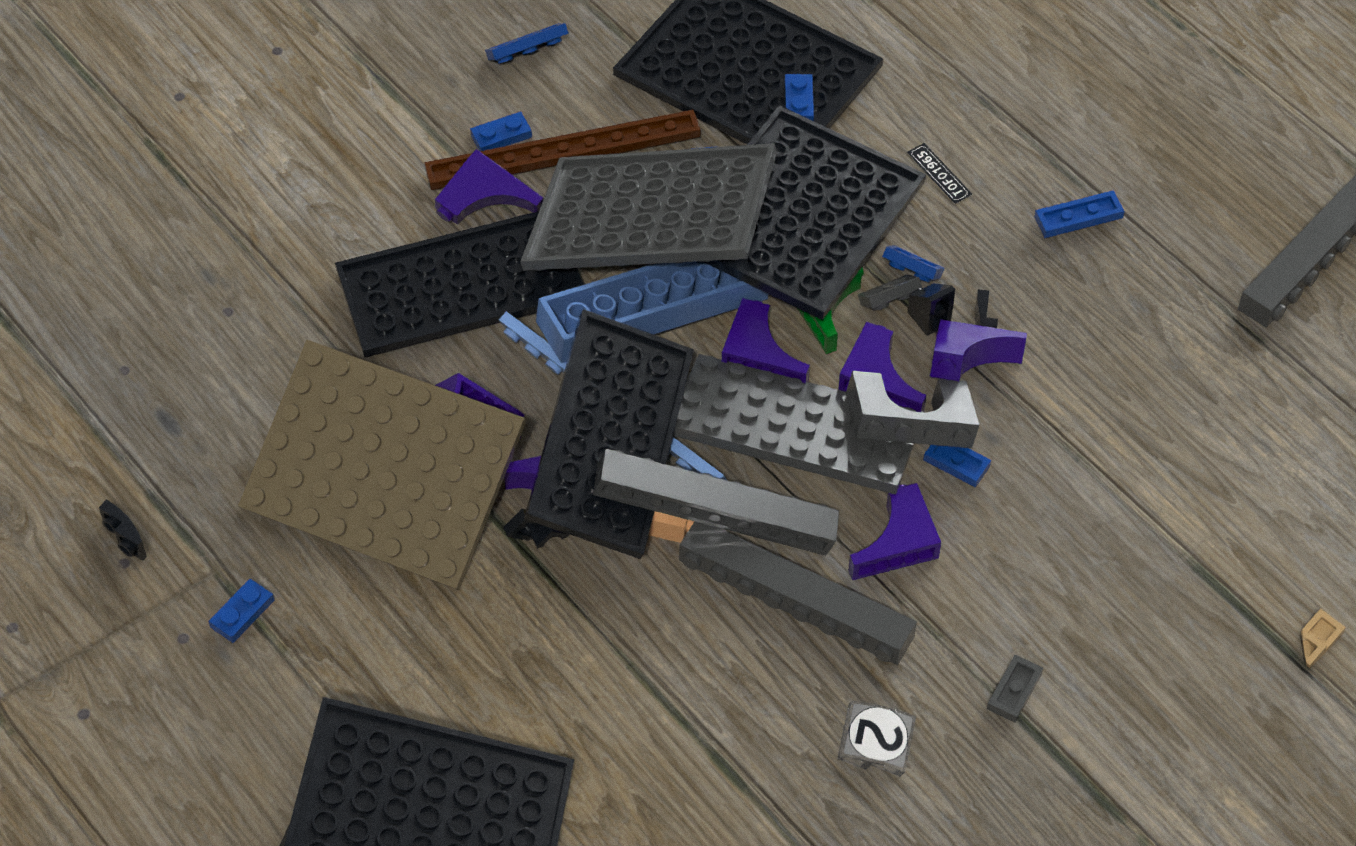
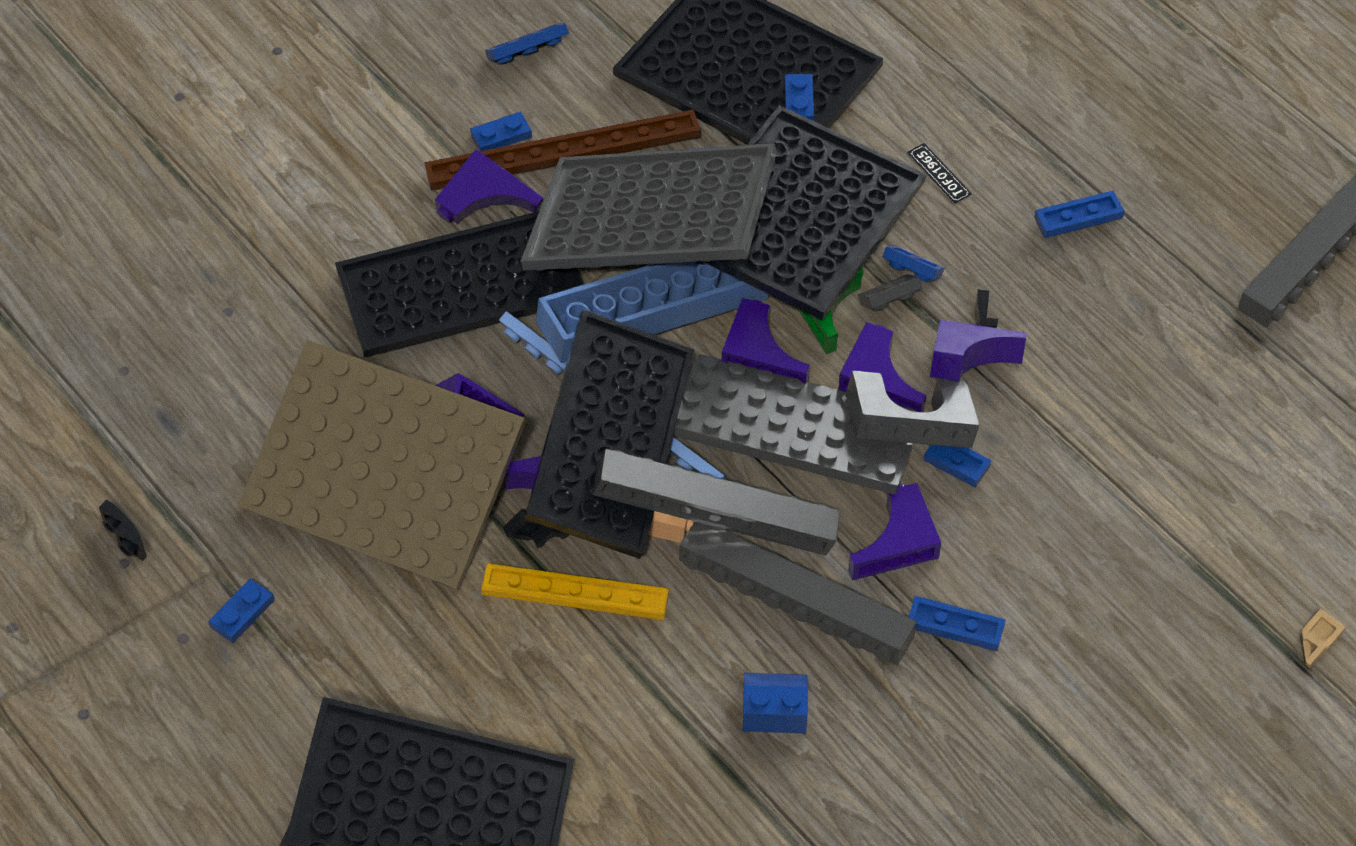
slope [837,701,916,777] -> none
black slope [907,283,956,336] -> none
dark grey plate [987,655,1043,723] -> none
none -> yellow tile [481,563,669,620]
none -> blue slope [742,673,808,734]
none -> blue plate [908,596,1006,651]

